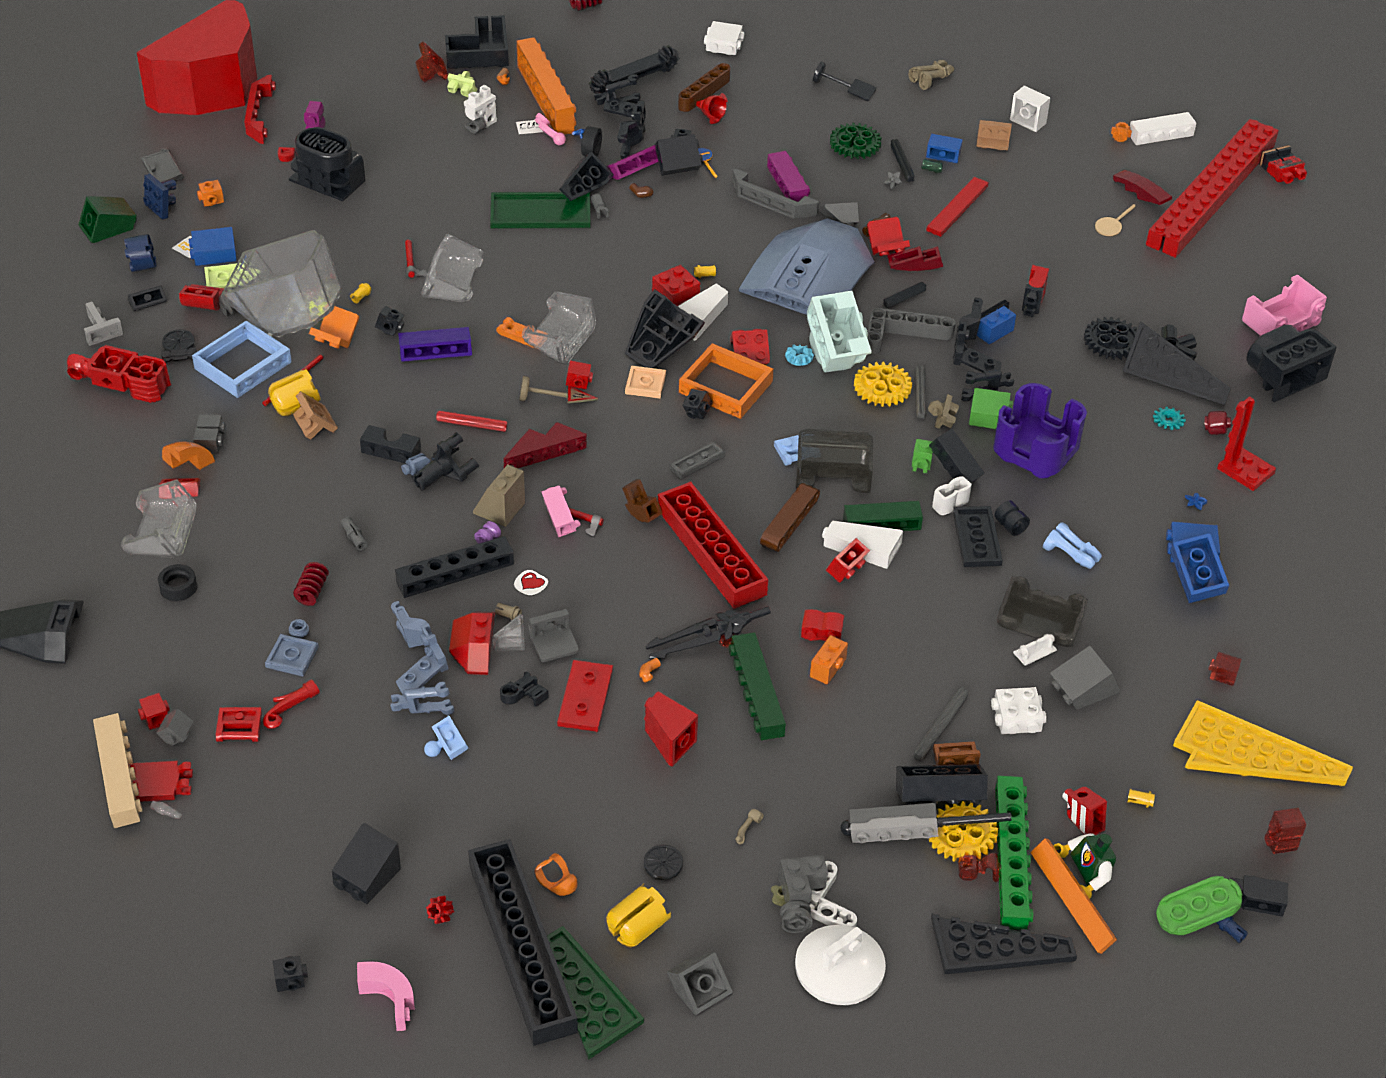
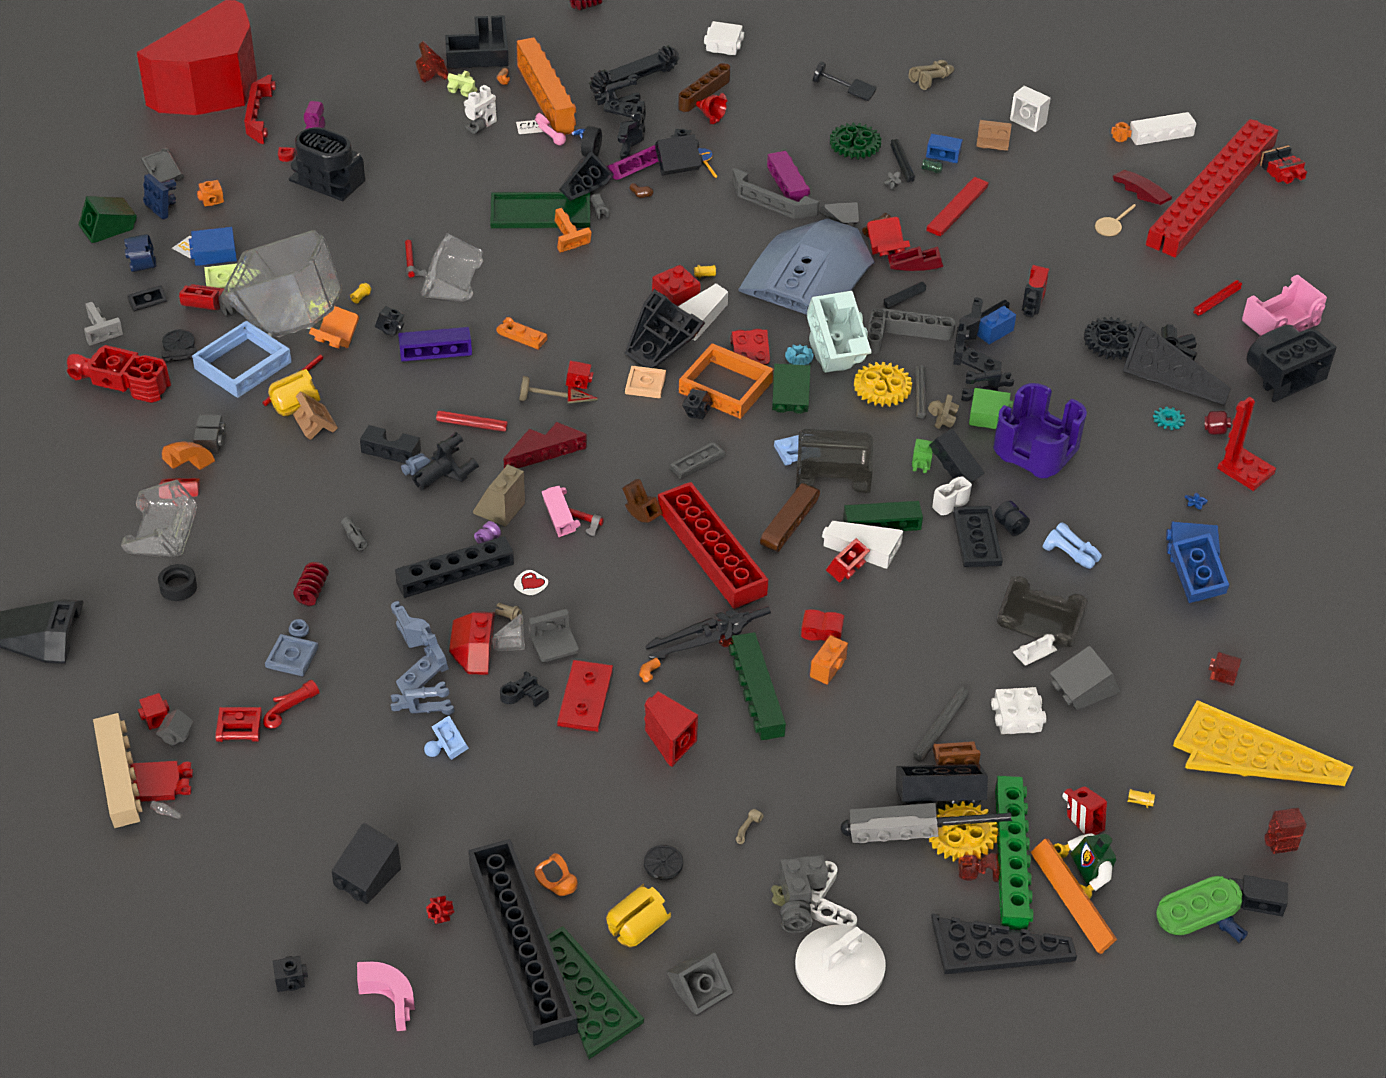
clear windscreen [522,291,596,364] -> none
none -> orange bracket [555,208,592,253]
none -> dark green slope [772,364,811,414]
none -> red axle [1193,280,1242,316]

